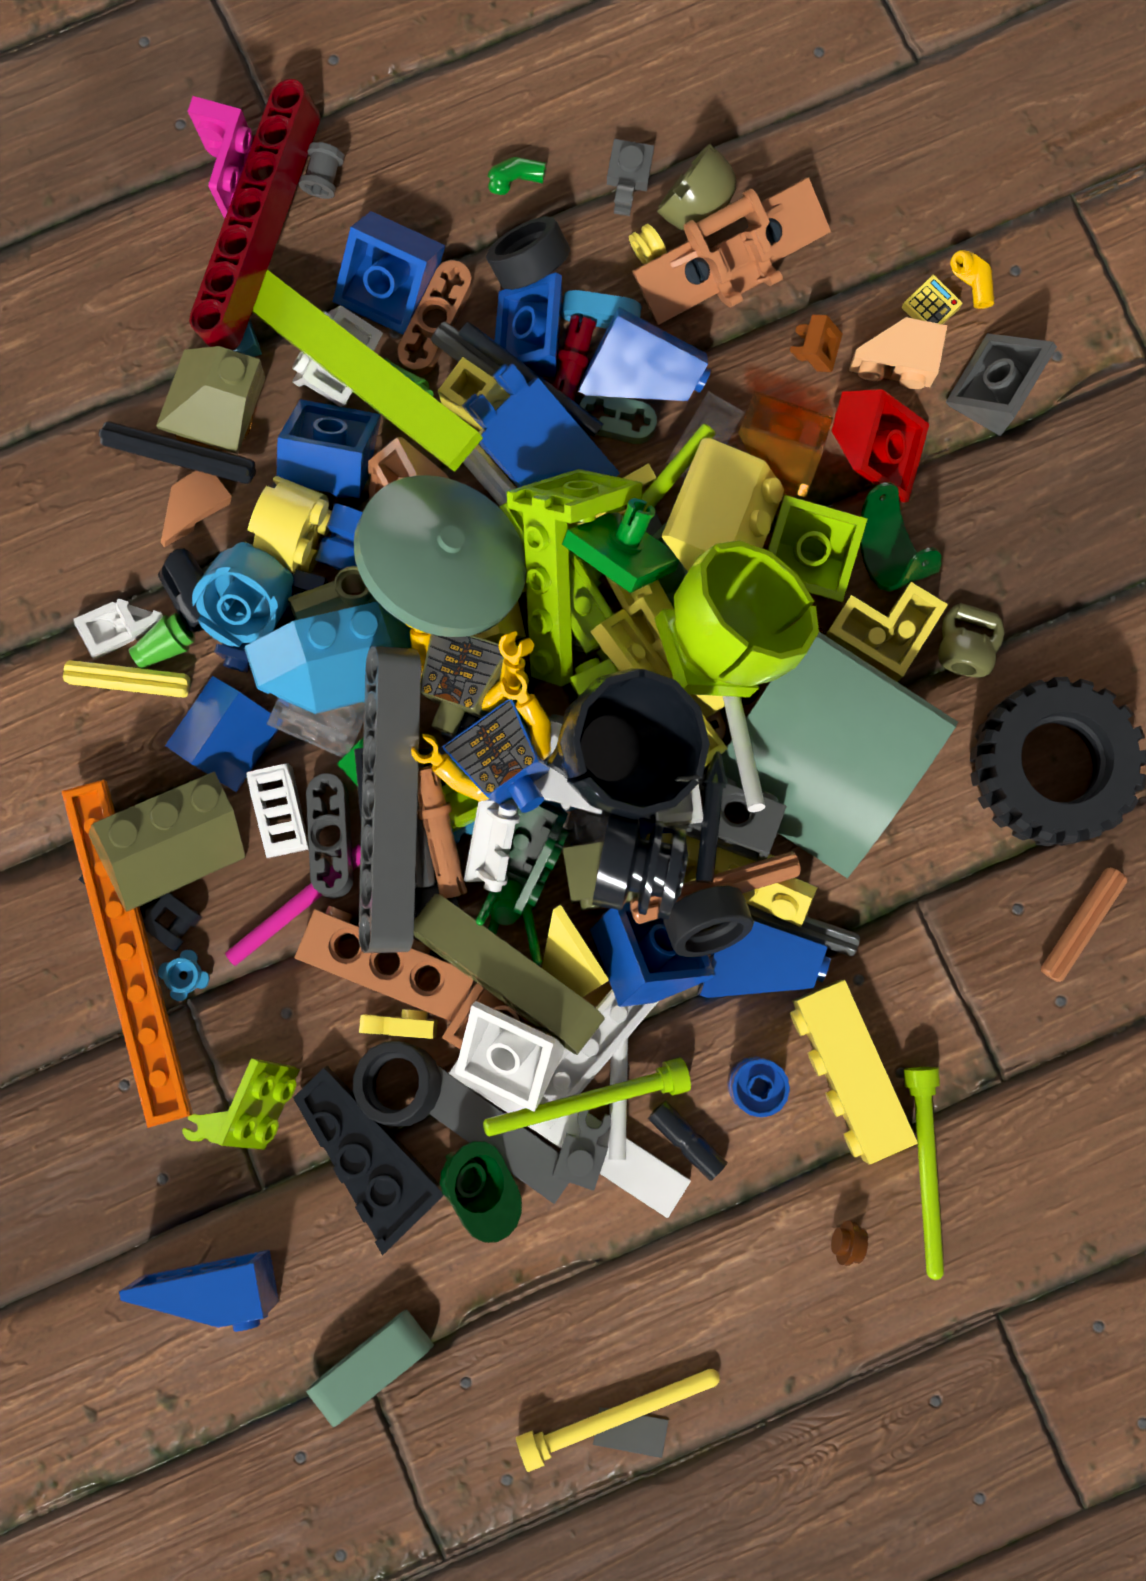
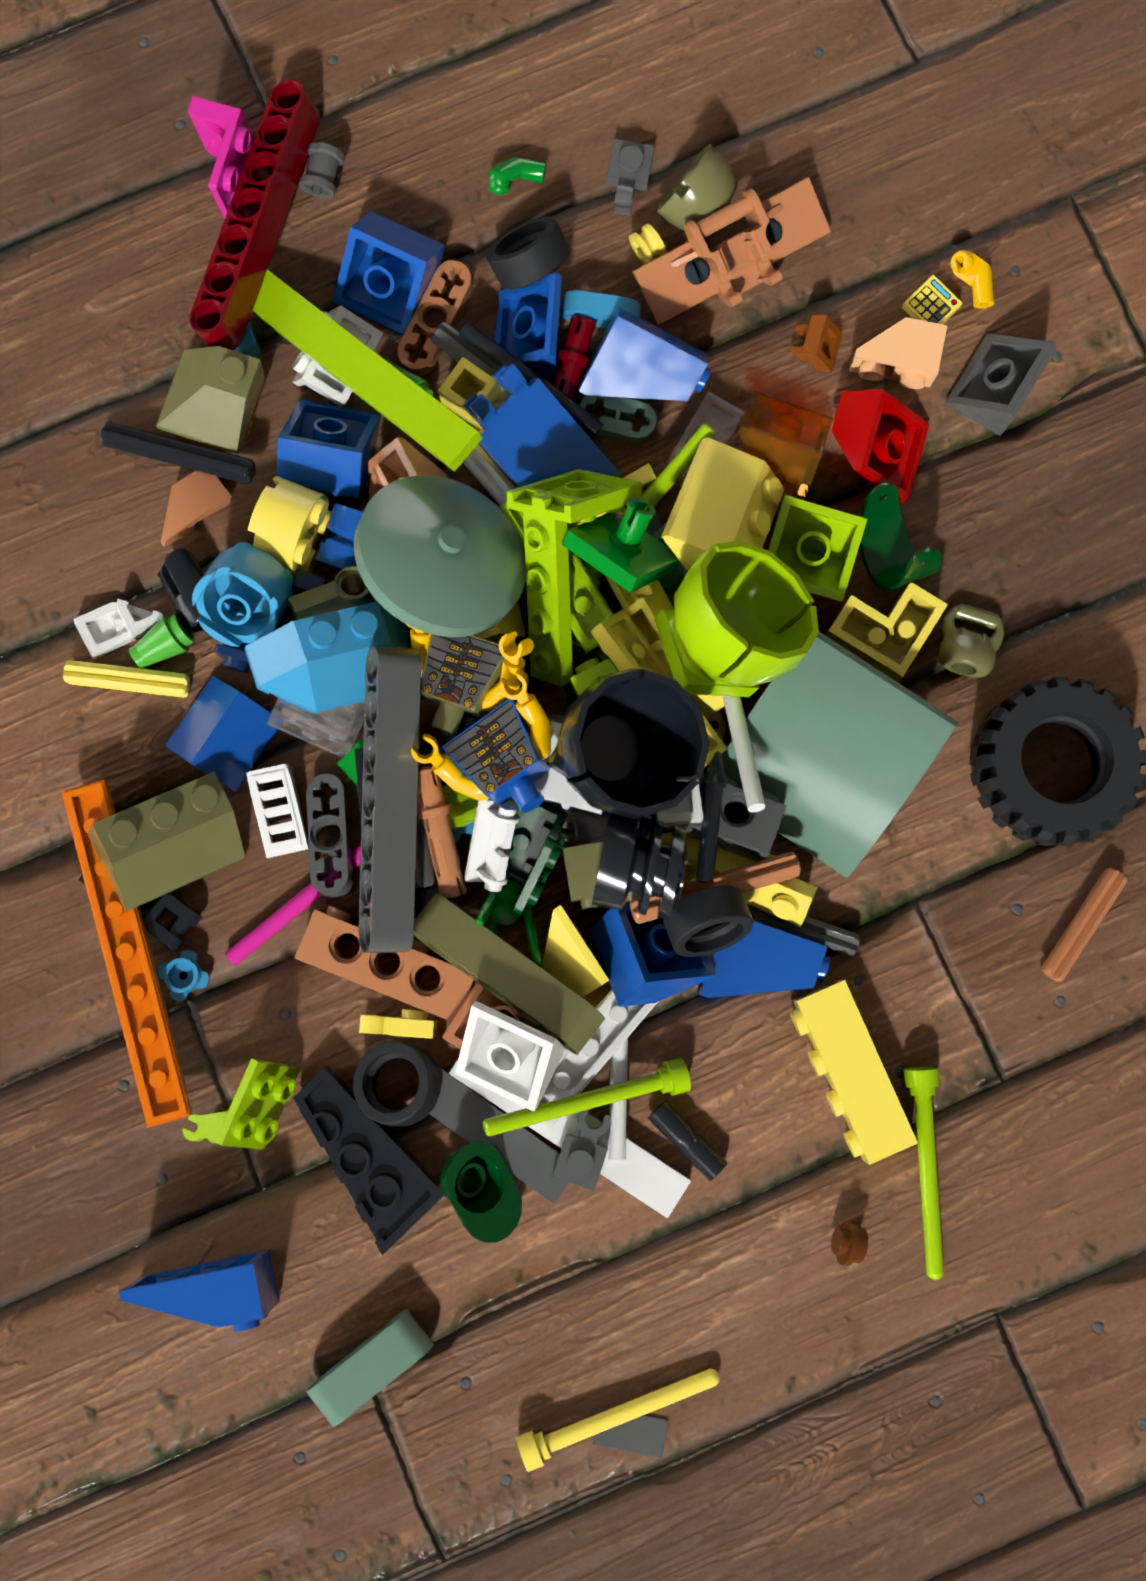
blue wheel [727,1056,790,1118] -> none

